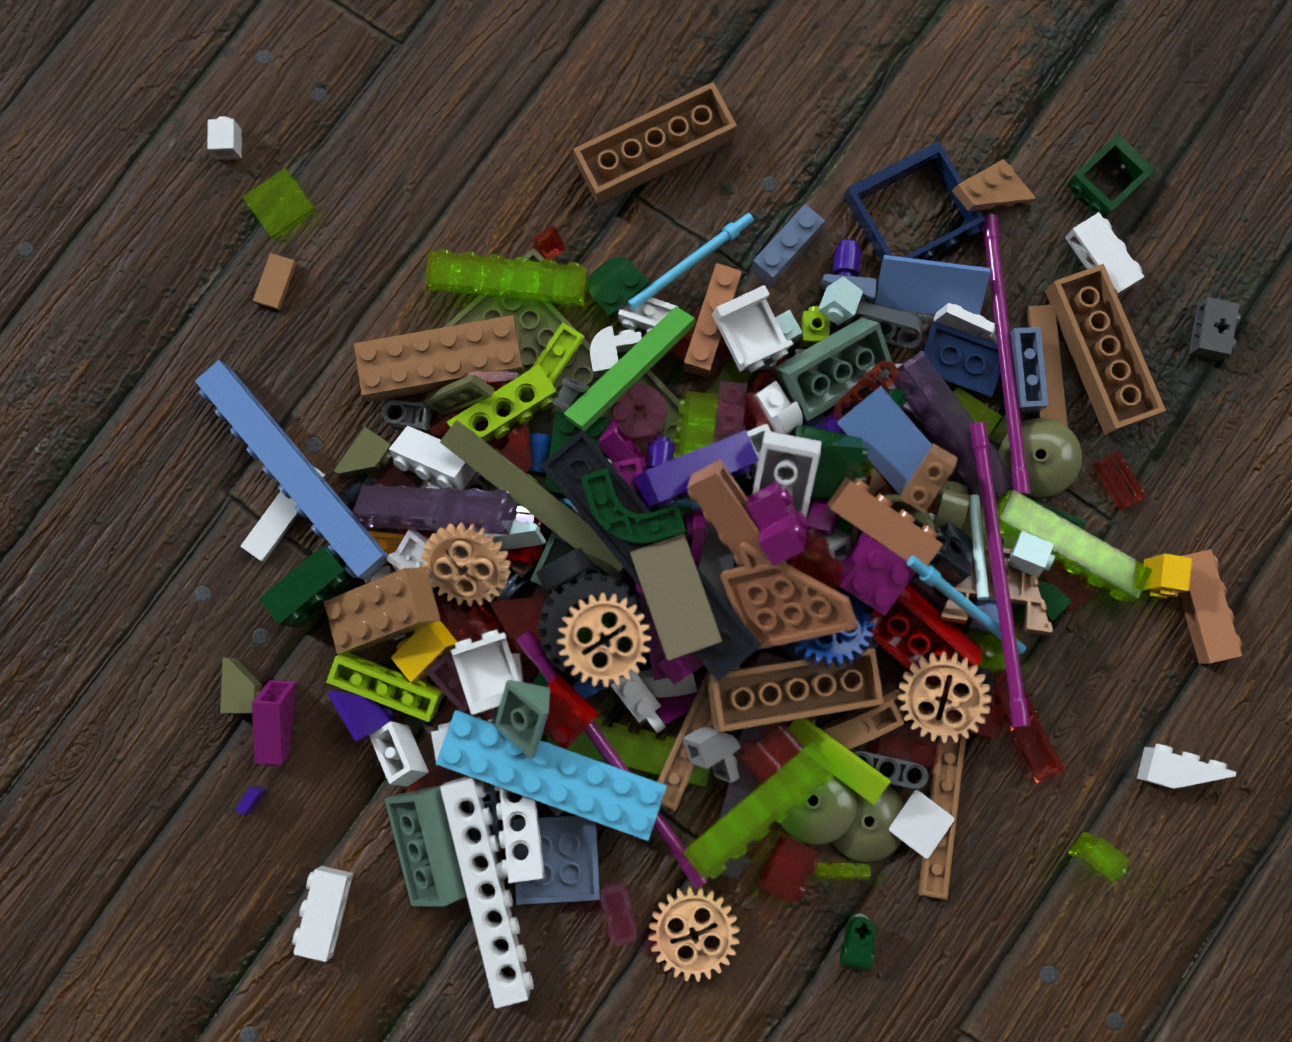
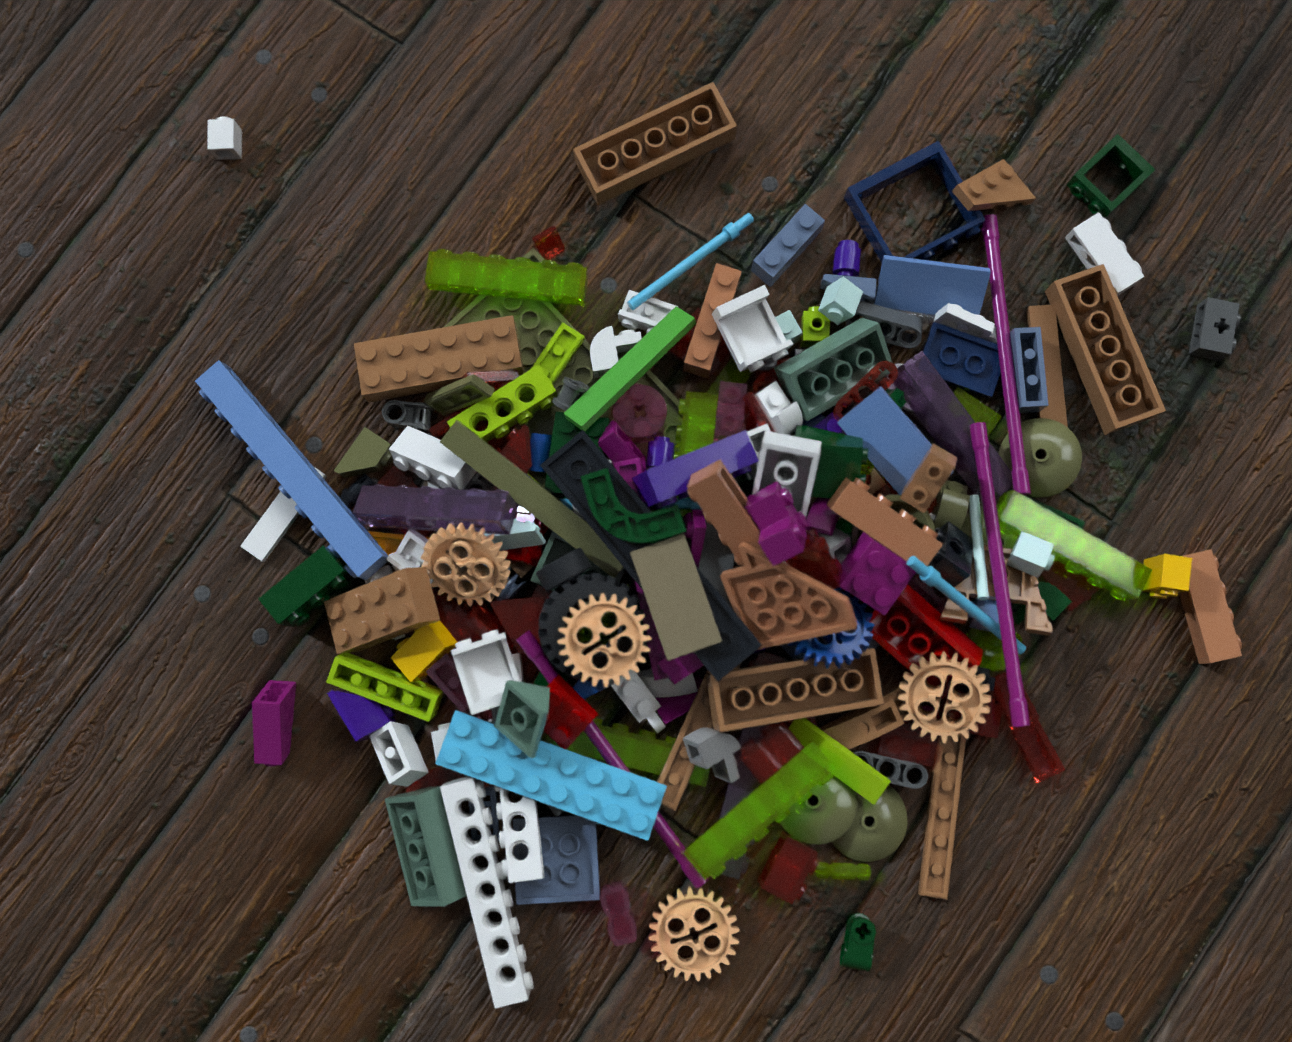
olive slope [220,658,262,713] -> none
dark purple tile [236,785,267,816] -> none
clear neon green tile [242,168,316,240] -> none
medium nougat tile [253,253,297,311] -> none
white brick [292,866,353,962] -> none
dark green slope [587,257,651,318] -> none
white sticker [889,790,954,859] -> none
clear neon green brick [1068,832,1130,882] -> none
clear red tile [1093,450,1146,510] -> none
white slope [1137,744,1236,788] -> none

